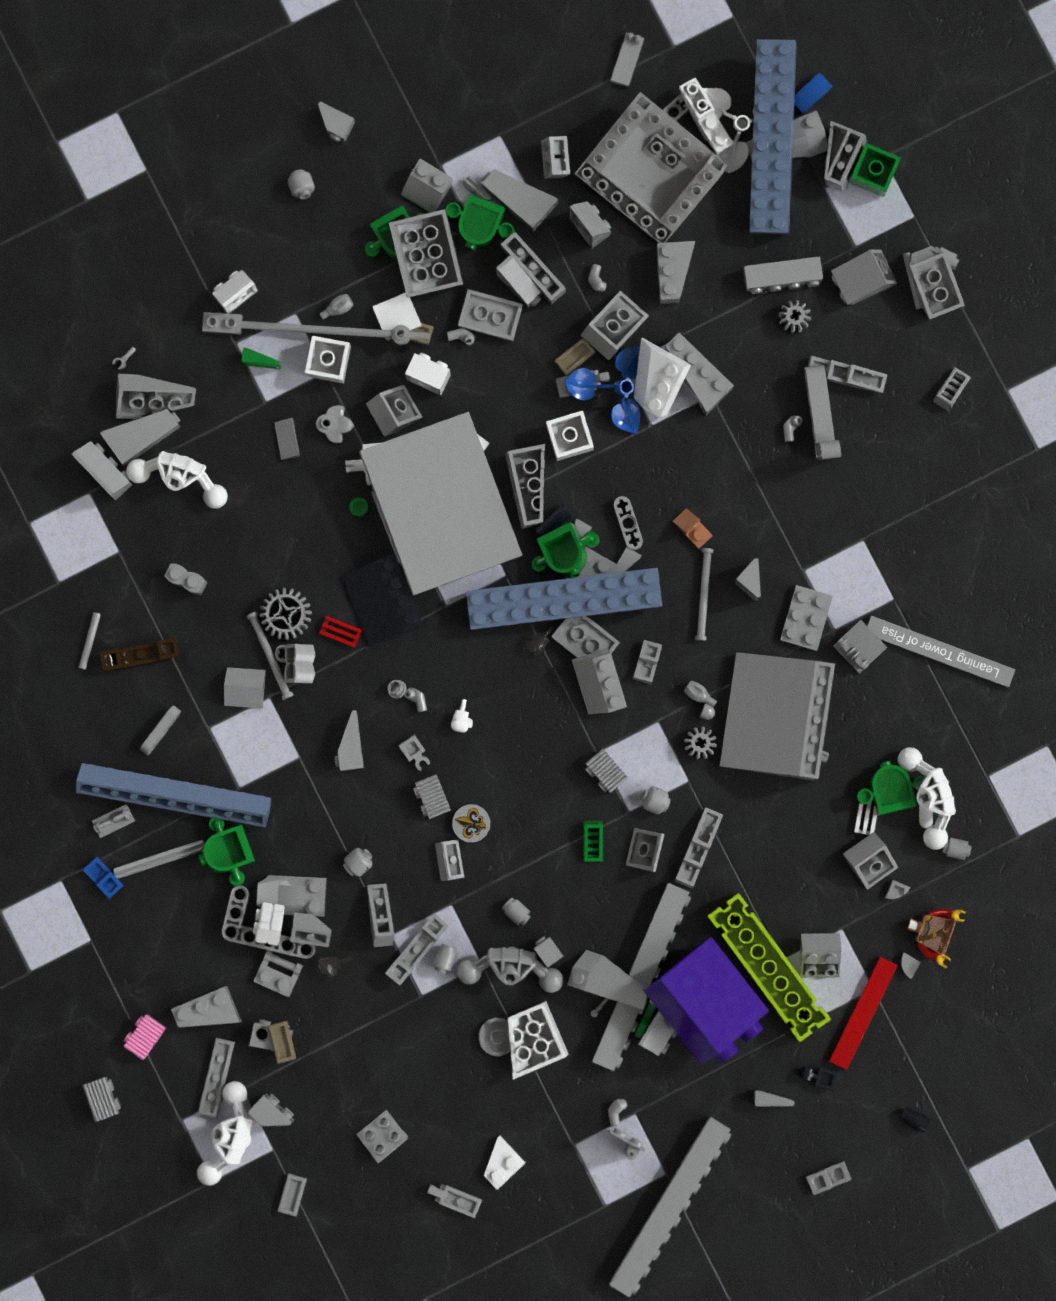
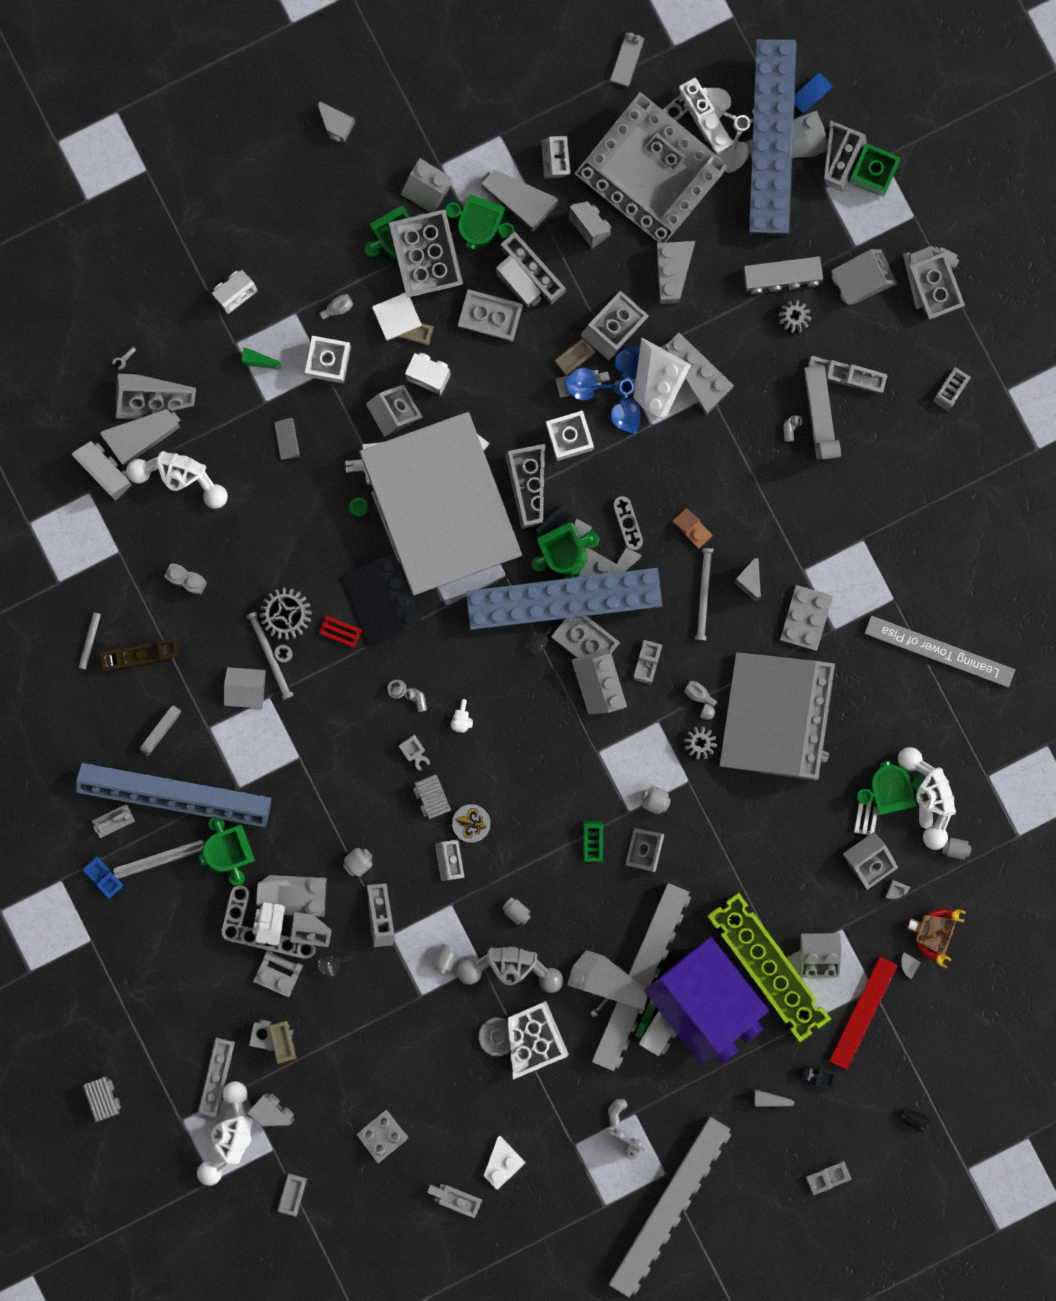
bright pink brick [124,1014,167,1060] -> none
light grey wedge [171,986,242,1027] -> none
light grey bar [202,312,430,345] -> none
light grey brick [284,644,315,684] -> none
light grey head [288,170,315,199] -> none
light grey plate [316,405,354,443] -> none
light grey slope [335,710,364,771] -> none
light grey slope [385,914,449,985] -> none
light grey arm [447,328,475,345] -> none
light grey piece [463,176,492,201] -> none
light grey brick [534,936,563,967] -> none
light grey brick [585,749,628,793] -> none
light grey arm [588,264,606,292] -> none
light grey slope [675,807,723,888] -> none
light grey hinge [833,620,887,674] -> none

